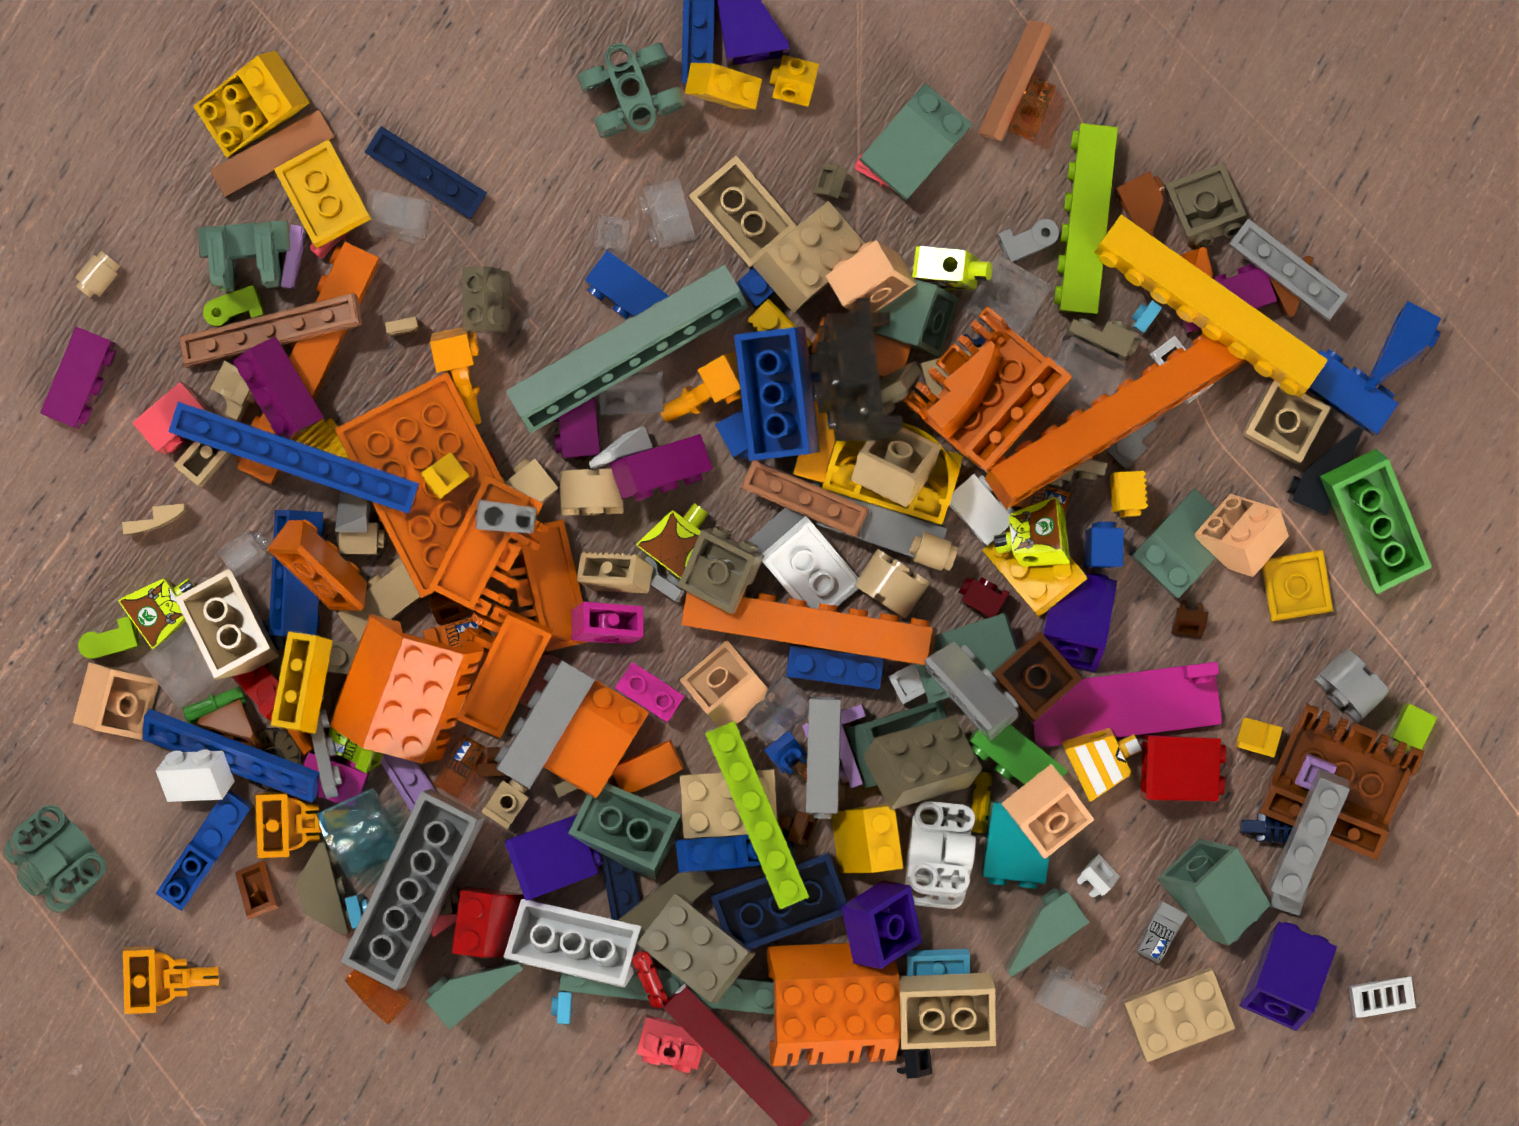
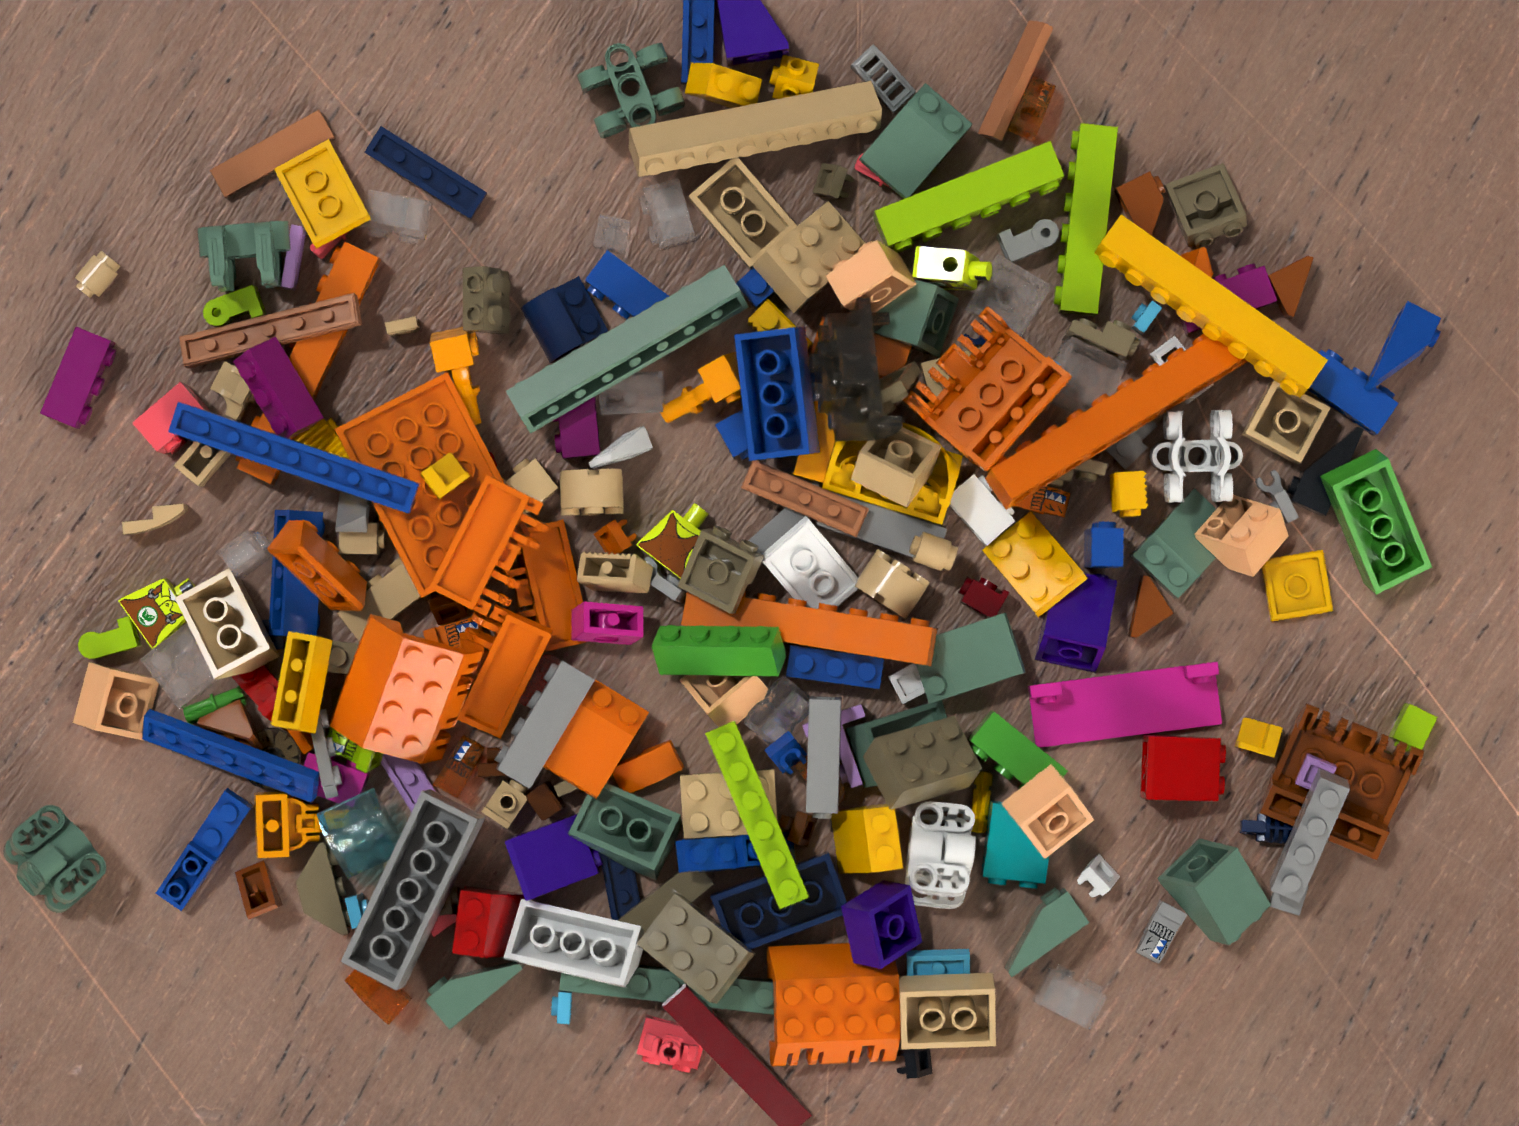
light orange brick [122,946,219,1014] -> none
white brick [156,749,235,802] -> none
yellow slope [193,51,310,158] -> none
light grey leg [475,499,537,533] -> none
magenta brick [610,434,713,501] -> none
dark pink brick [615,662,685,723] -> none
red axle [632,951,668,1008] -> none
light grey slope [925,641,1019,742] -> none
orange slope [926,341,1003,439] -> none
reddish brown brick [991,631,1082,722] -> none
torso [994,497,1070,567] -> none
yellow torso [1062,728,1142,802] -> none
tan brick [1121,967,1235,1062] -> none
reddish brown tile [1171,600,1208,639] -> none
light grey plate [1228,219,1348,321] -> none
dark purple slope [1239,921,1337,1031] -> none
light grey brick [1314,649,1389,724] -> none
white slope [1348,976,1416,1018] -> none
none -> dark blue brick [521,276,608,363]
none -> reddish brown slope [526,781,565,821]
none -> orange tile [594,519,637,555]
none -> tan brick [629,81,882,177]
none -> bright green brick [652,625,786,676]
none -> light grey slope [850,44,916,113]
none -> lime brick [873,141,1064,253]
none -> dark orange slope [1128,575,1174,638]
none -> white piece [1149,410,1243,503]
none -> light grey plate [1255,470,1299,524]

